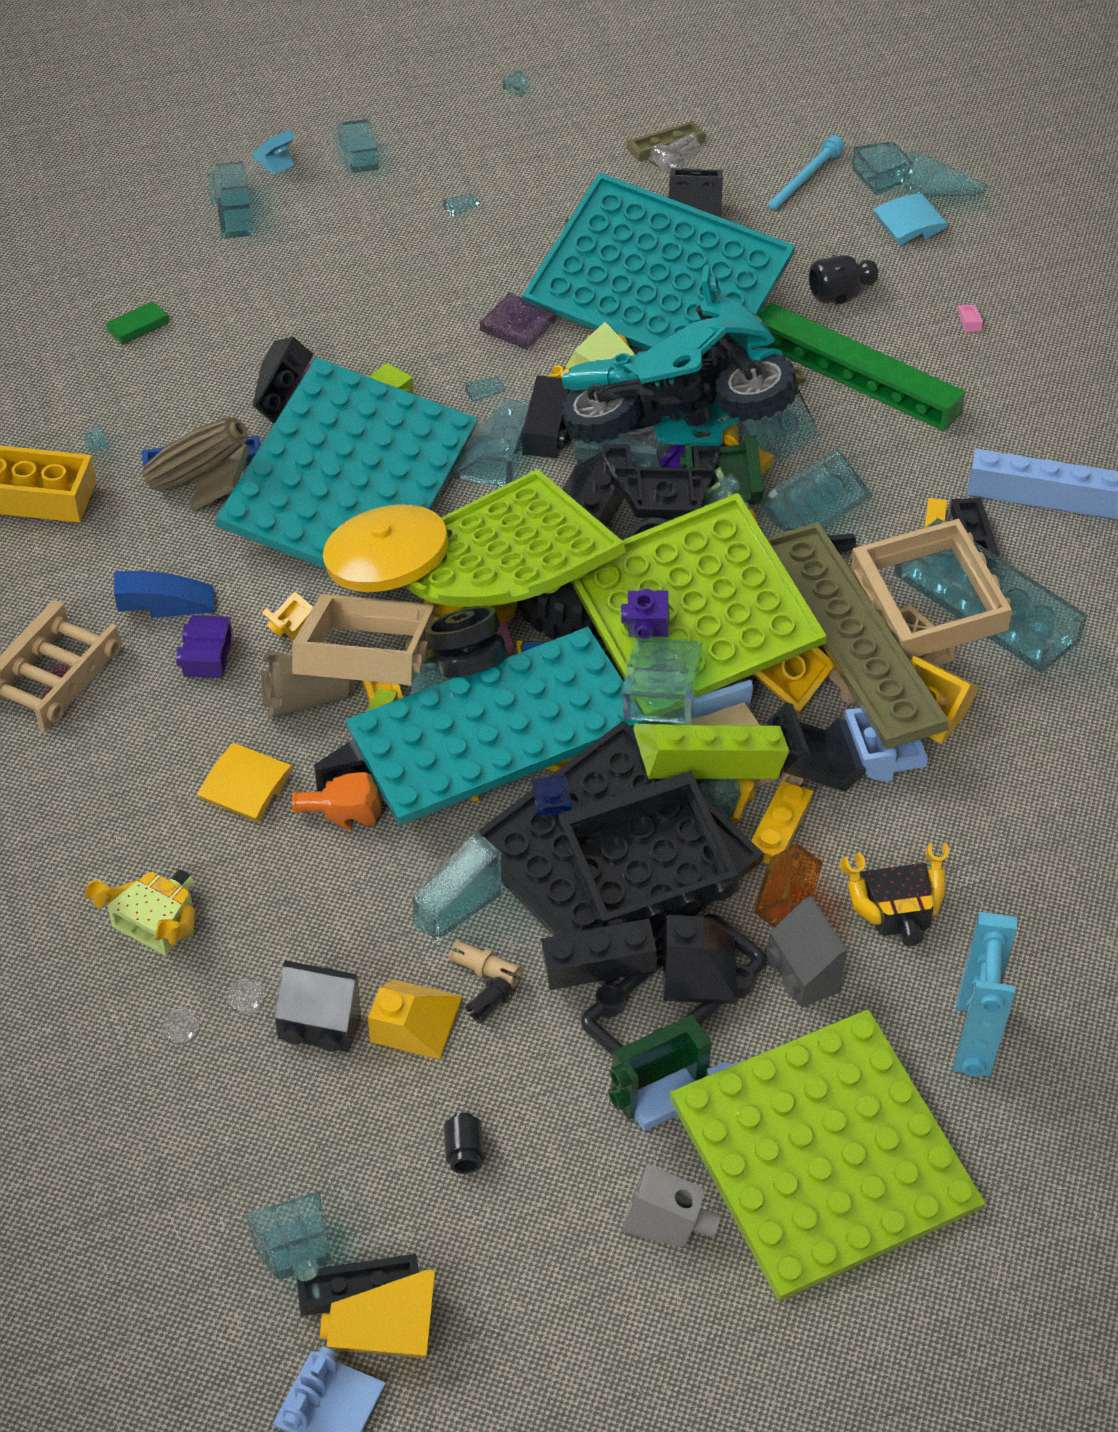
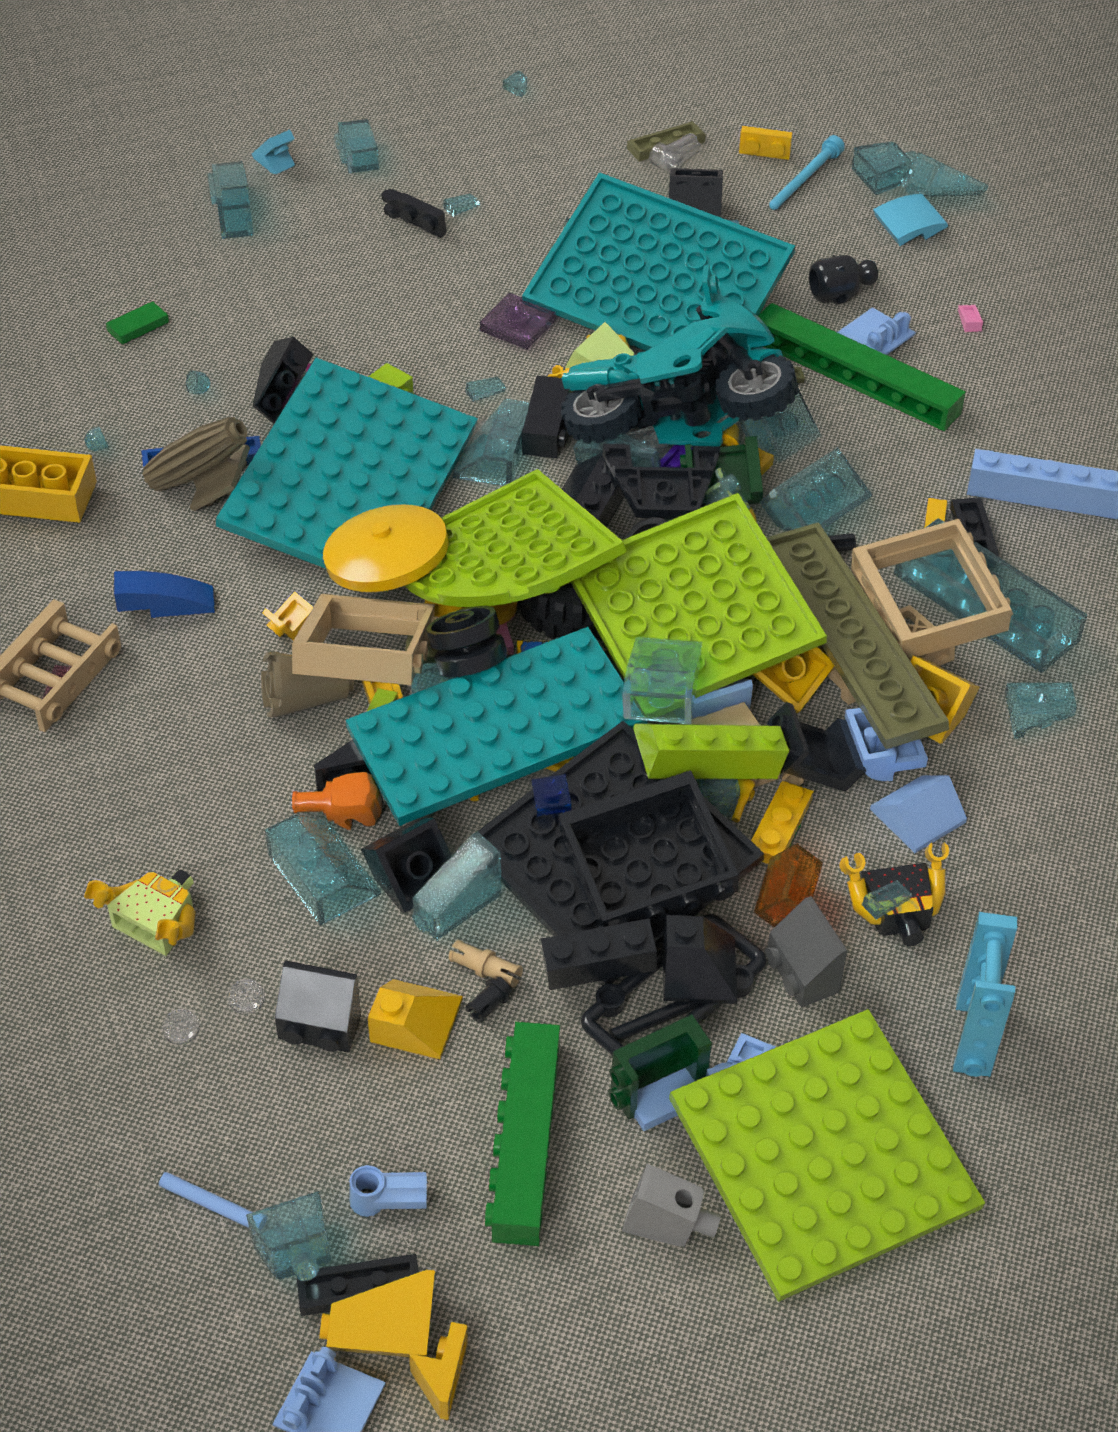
dark purple brick [176,615,233,678] -> none
yellow slope [197,742,293,822] -> none
black brick [444,1113,484,1174] -> none
dark purple brick [621,589,669,639] -> none
none -> light blue bar [159,1172,268,1234]
none -> clear light blue hinge [186,370,211,394]
none -> clear light blue slope [265,815,381,926]
none -> light blue piece [349,1165,427,1217]
none -> black slope [361,818,463,913]
none -> black hinge [381,189,447,238]
none -> yellow slope [409,1322,468,1420]
none -> green brick [485,1021,560,1246]
none -> black bar [609,1002,700,1042]
none -> light blue tile [727,1033,776,1064]
none -> yellow plate [739,126,793,160]
none -> light blue hinge [837,307,916,355]
none -> clear light blue piece [862,880,912,920]
none -> light blue slope [870,775,967,853]
none -> clear light blue wing [1005,683,1077,739]

